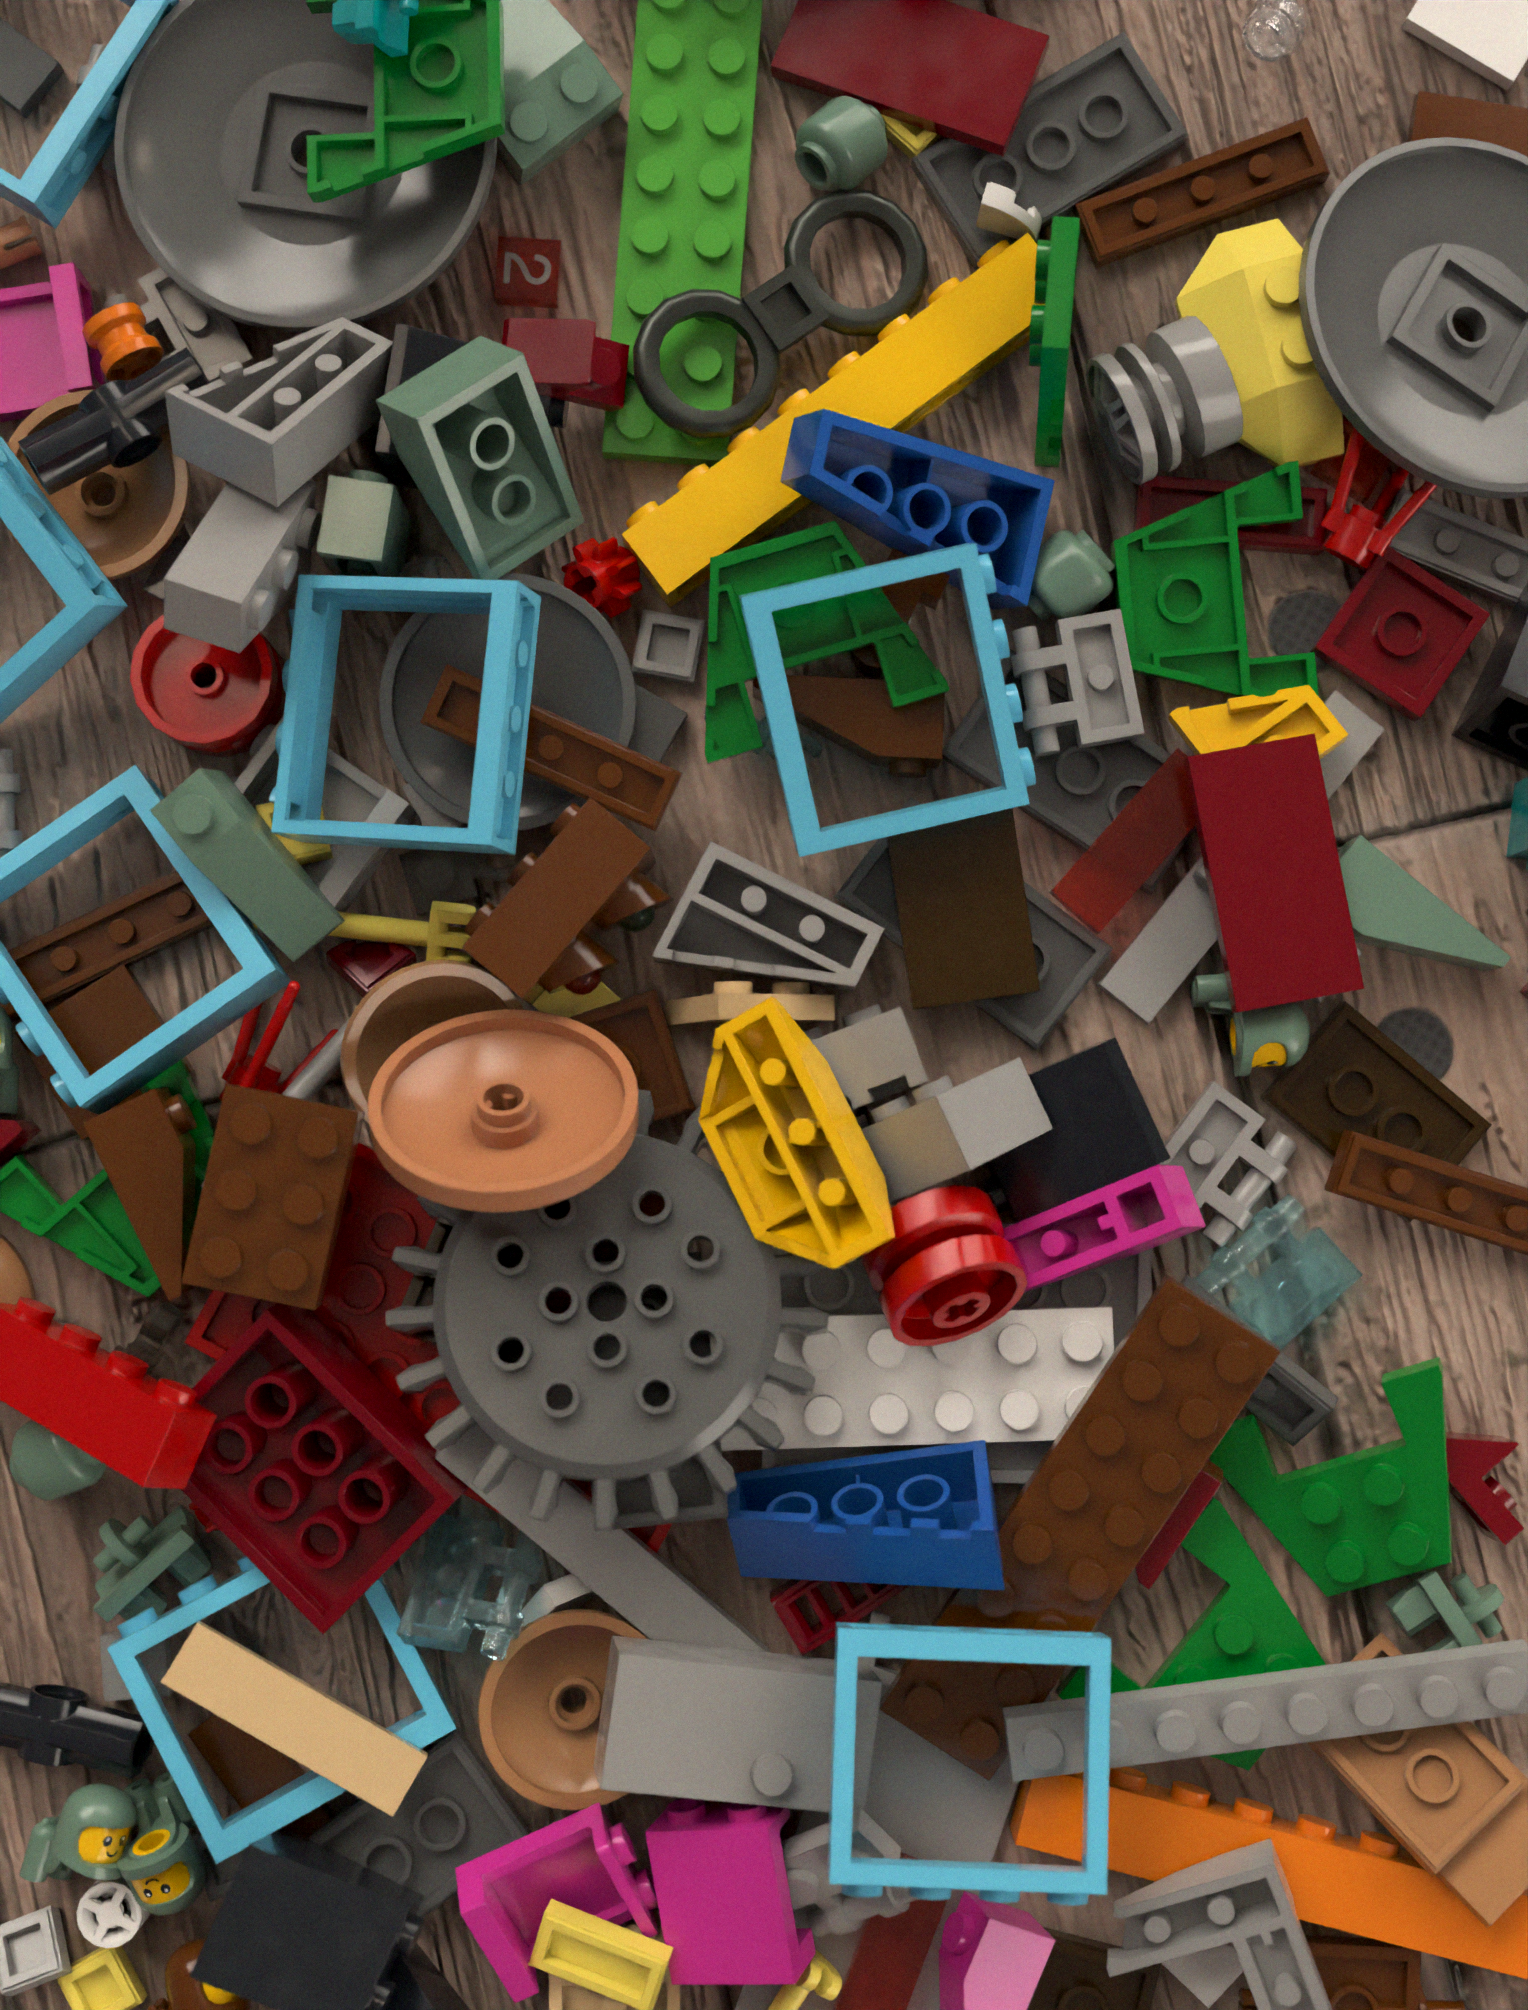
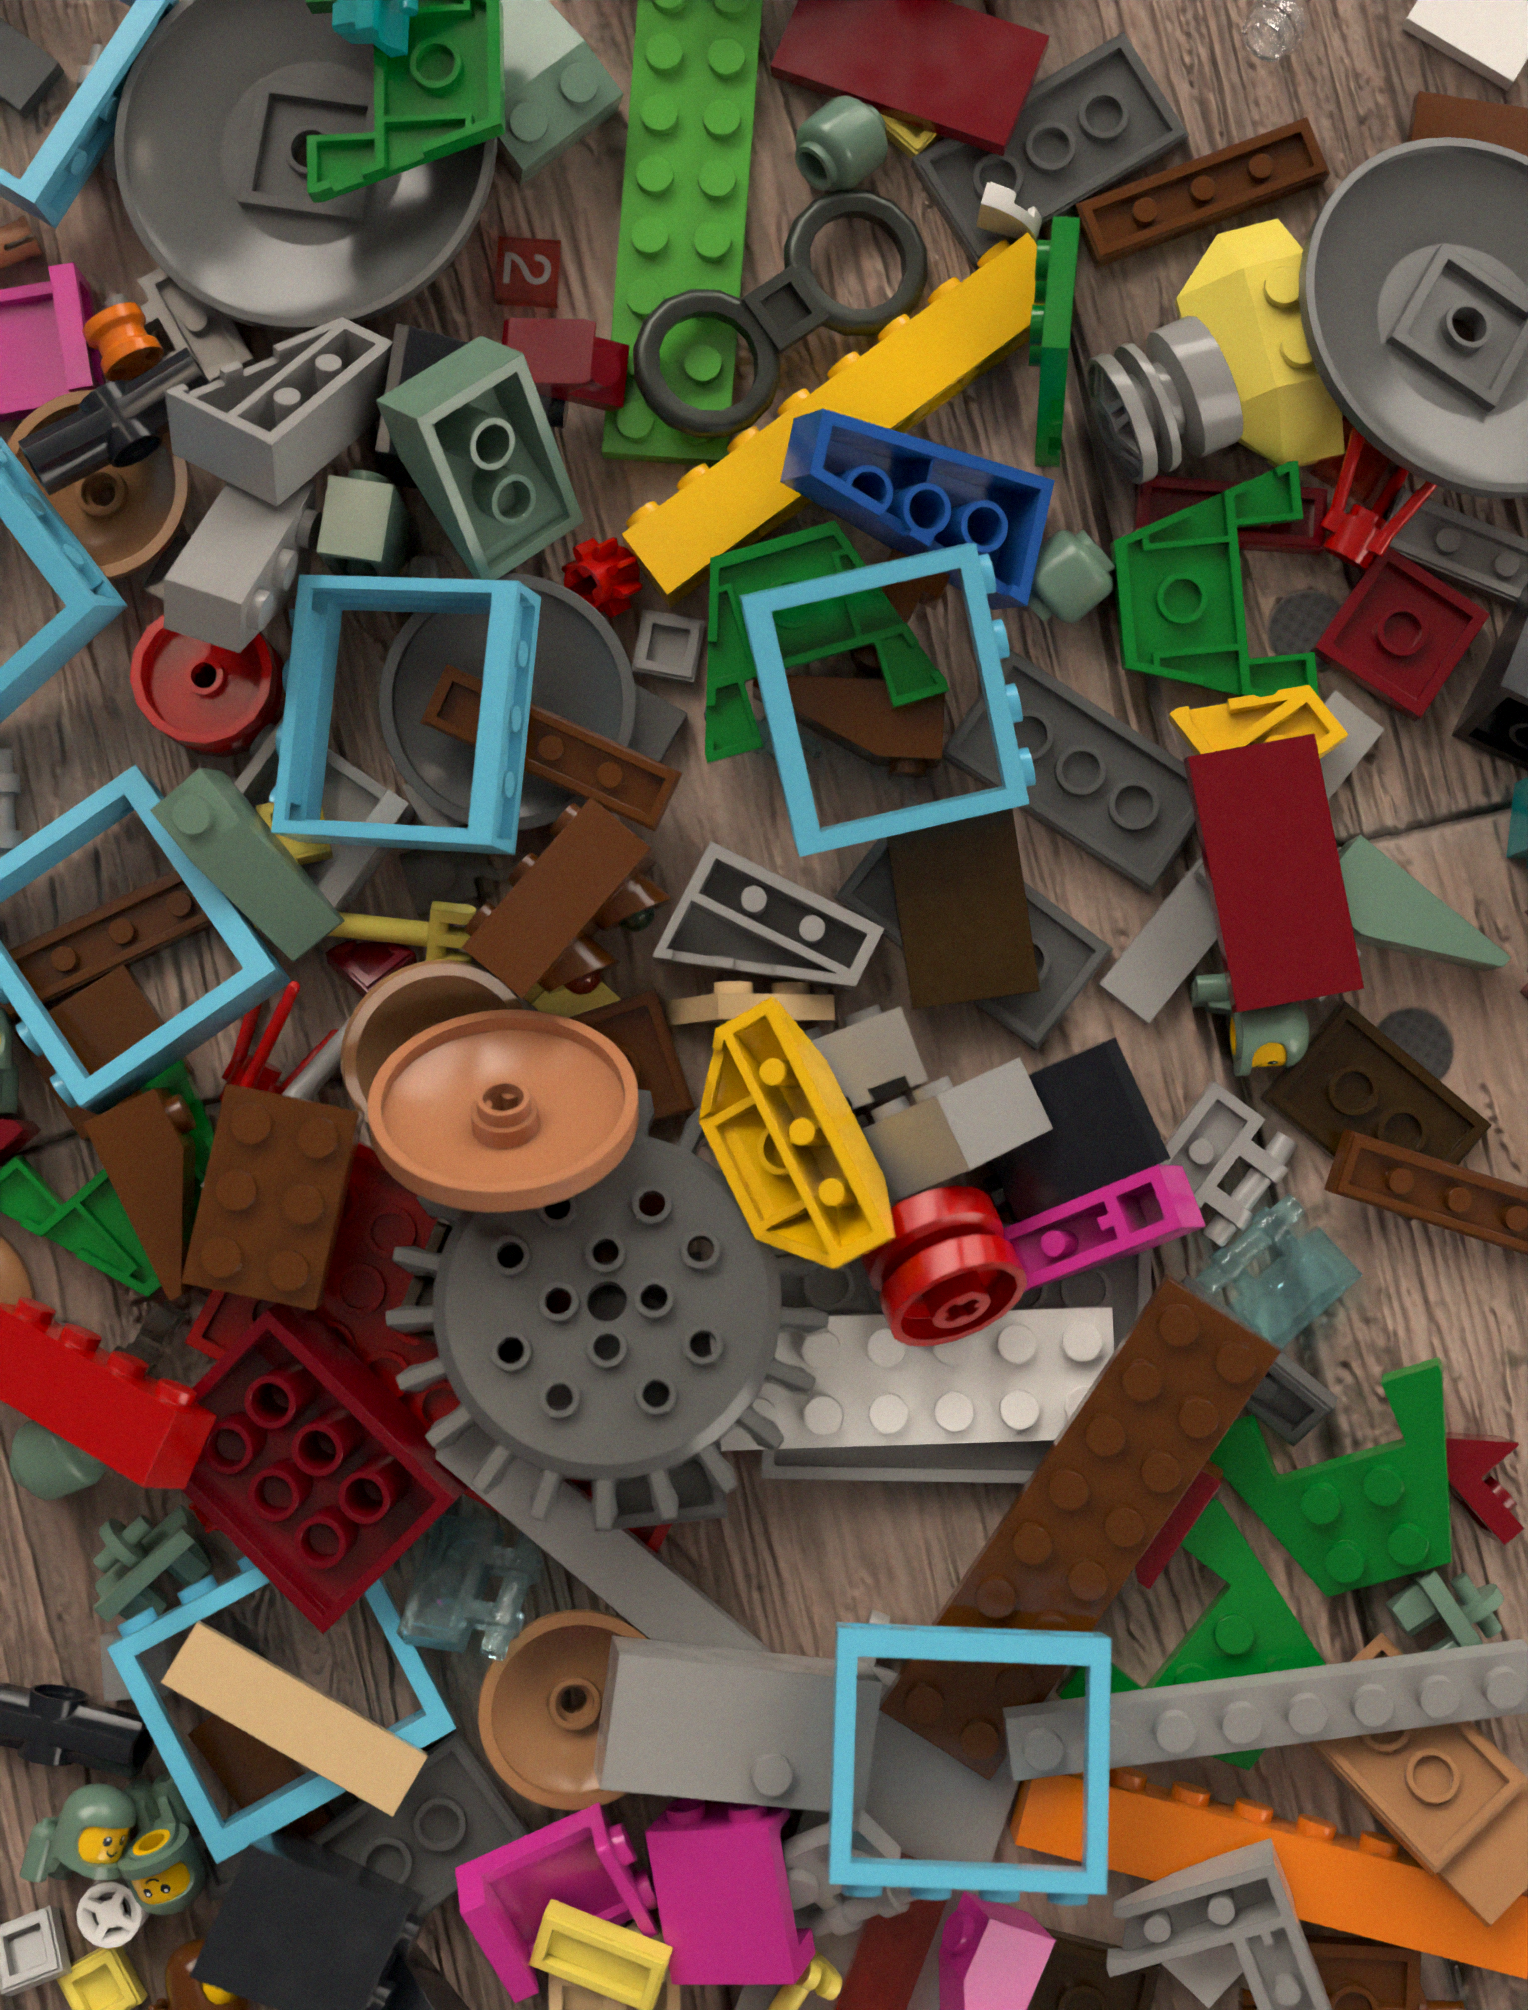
white tile [518,1573,596,1627] -> none
blue wedge [726,1440,1005,1590] -> none
dark red slope [770,1579,911,1656] -> none
light grey plate [1010,609,1145,757] -> none
clear red tile [1049,748,1196,935] -> none

